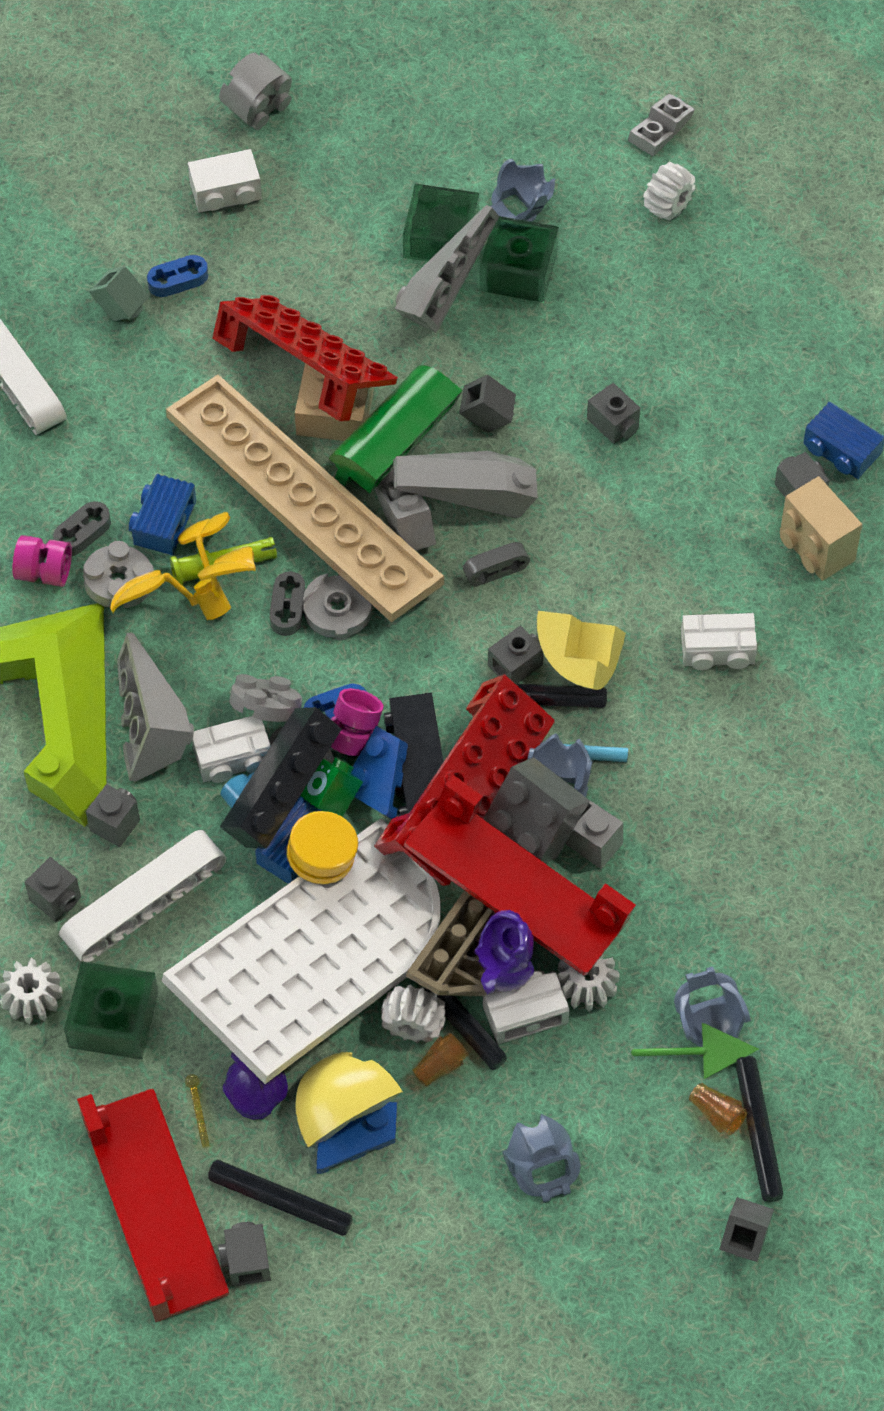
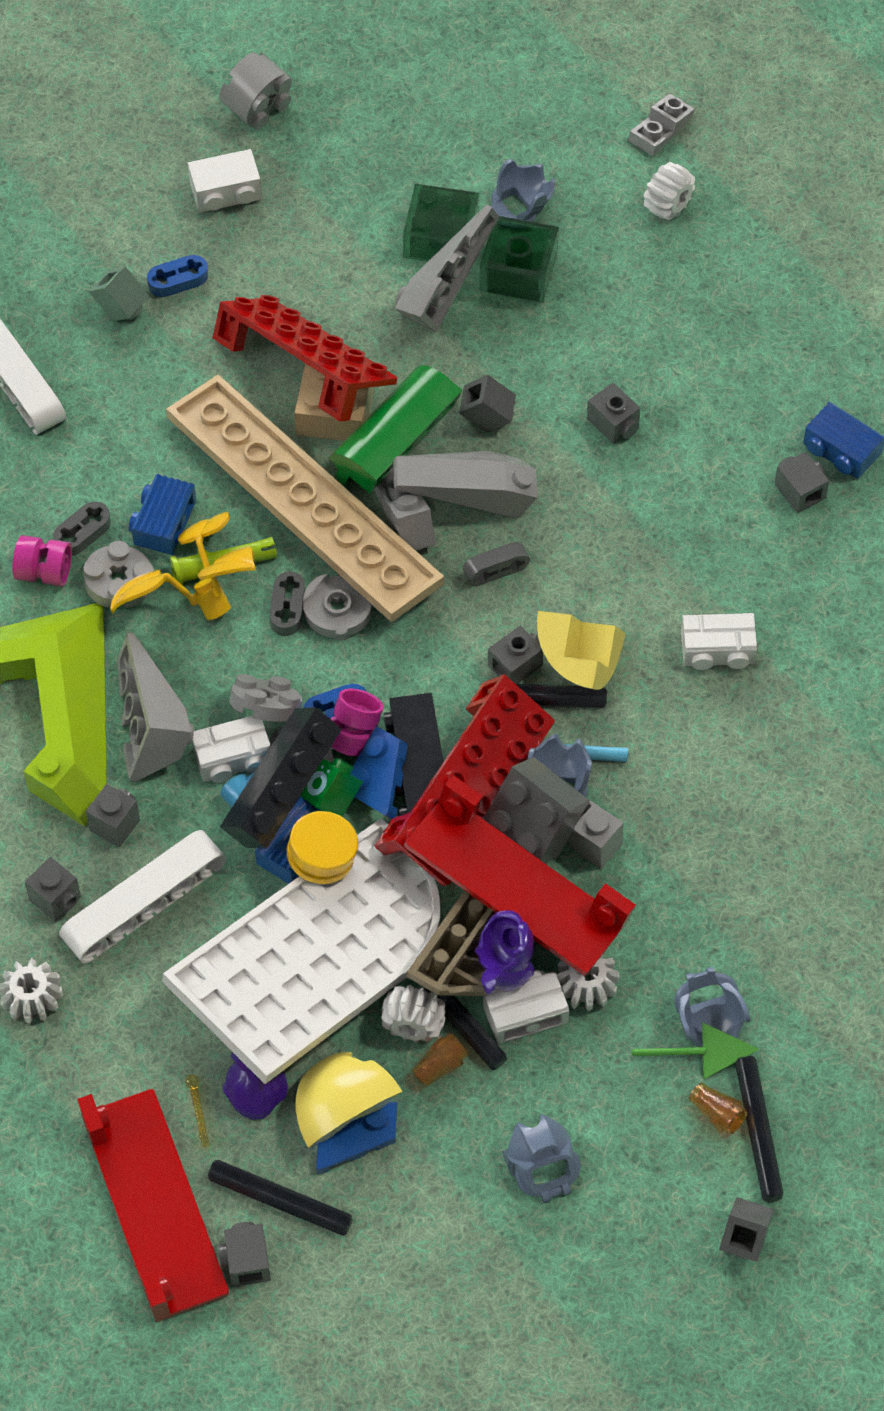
clear green brick [64,961,159,1060] -> none
tan brick [780,476,862,581] -> none

